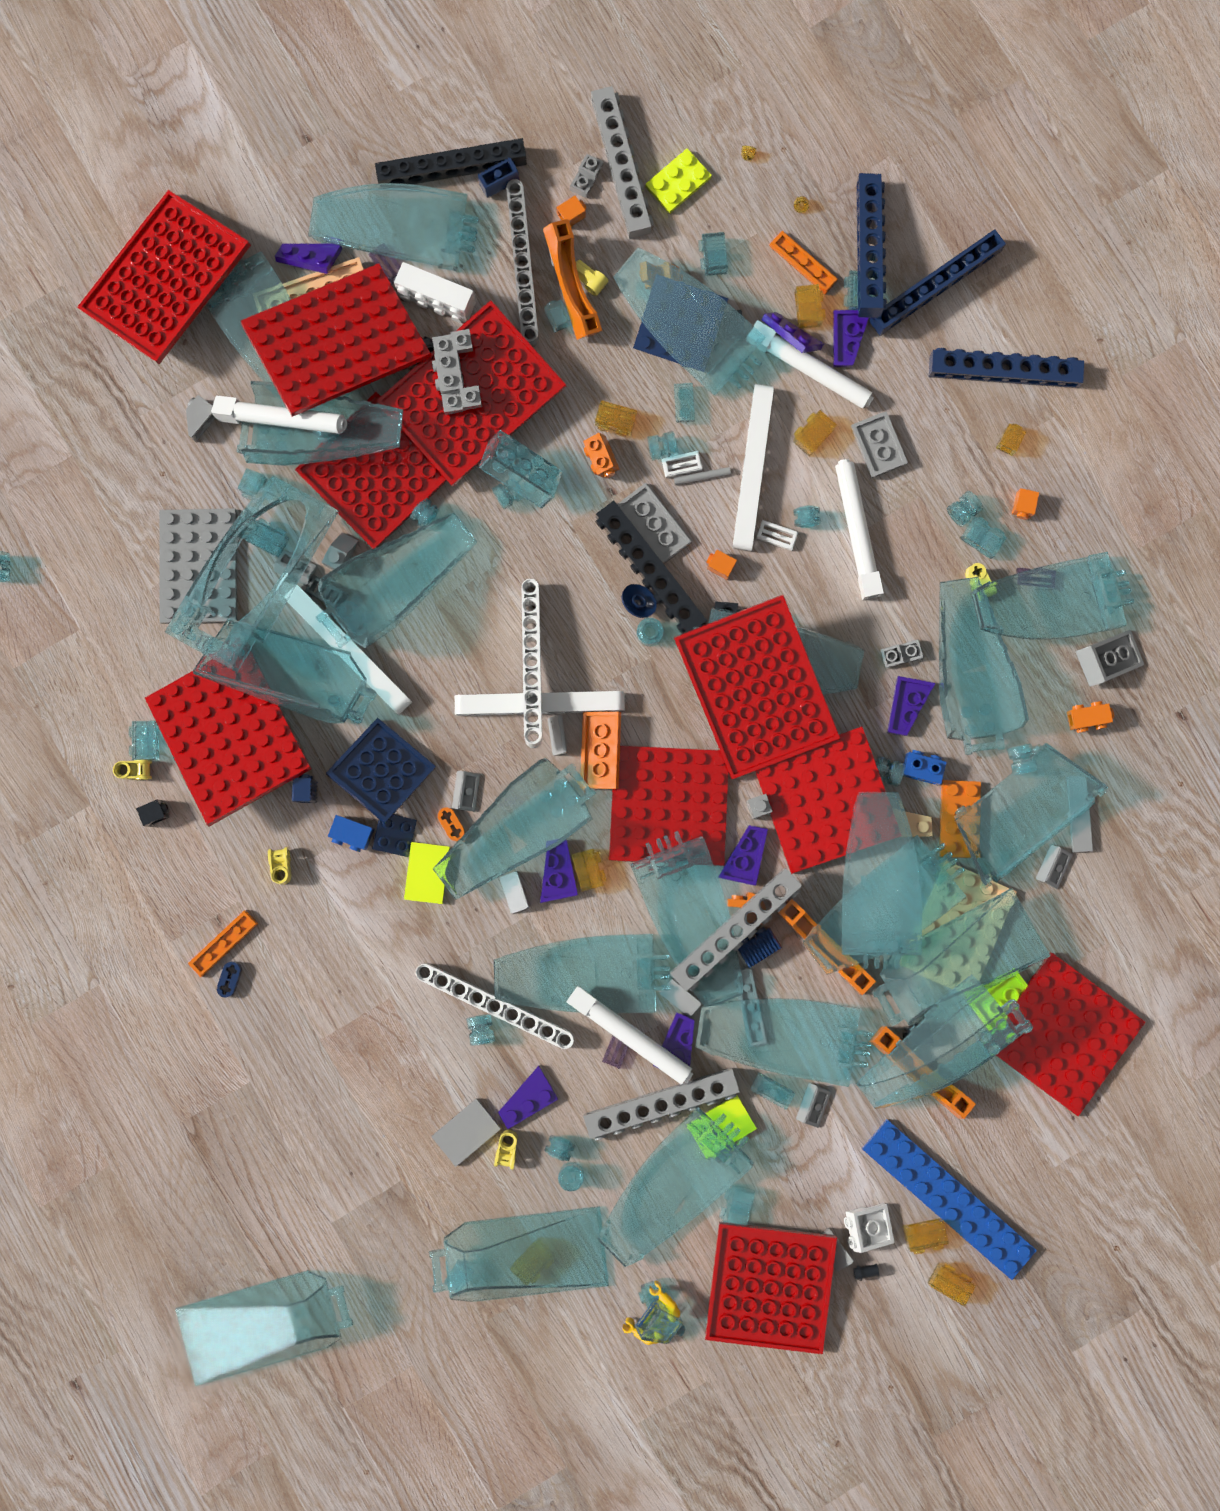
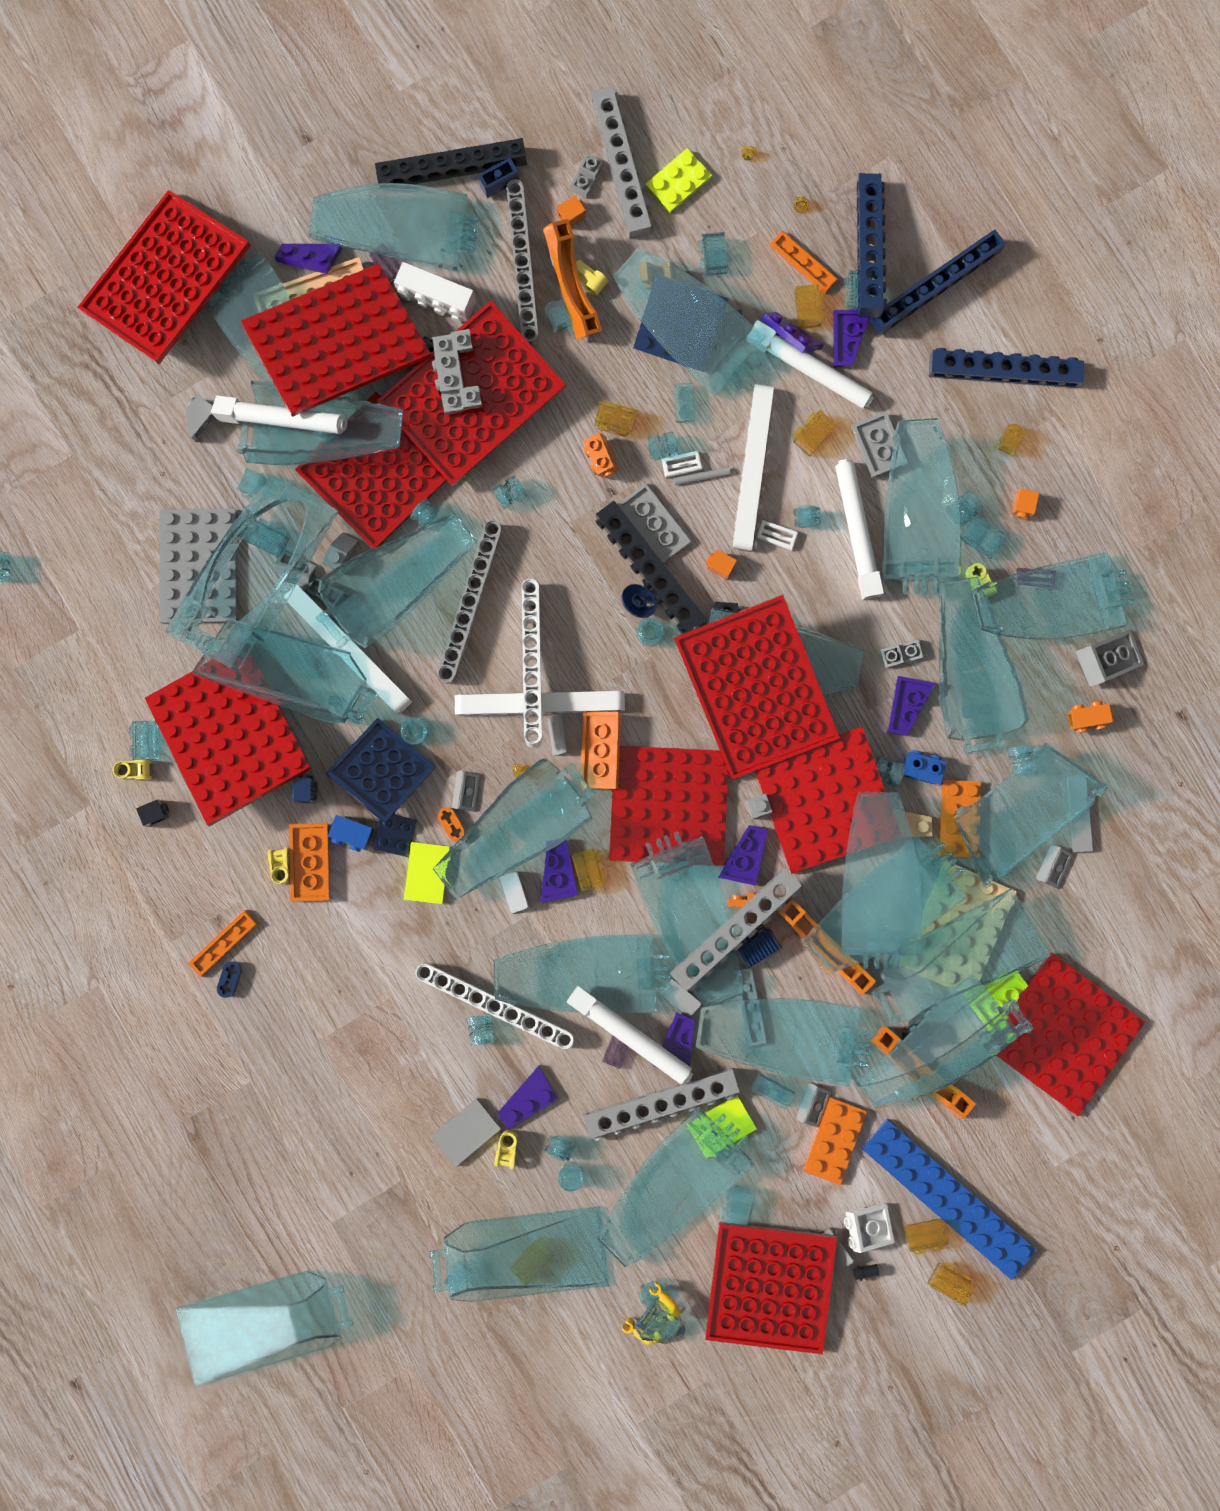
clear light blue brick [479,430,563,509] -> none
none -> orange plate [289,823,330,902]
none -> clear light blue wheel [401,718,430,745]
none -> light grey beam [438,520,502,684]
none -> clear yellow hinge [512,763,528,778]
none -> orange plate [803,1097,867,1185]
none -> clear light blue windscreen [882,418,961,595]

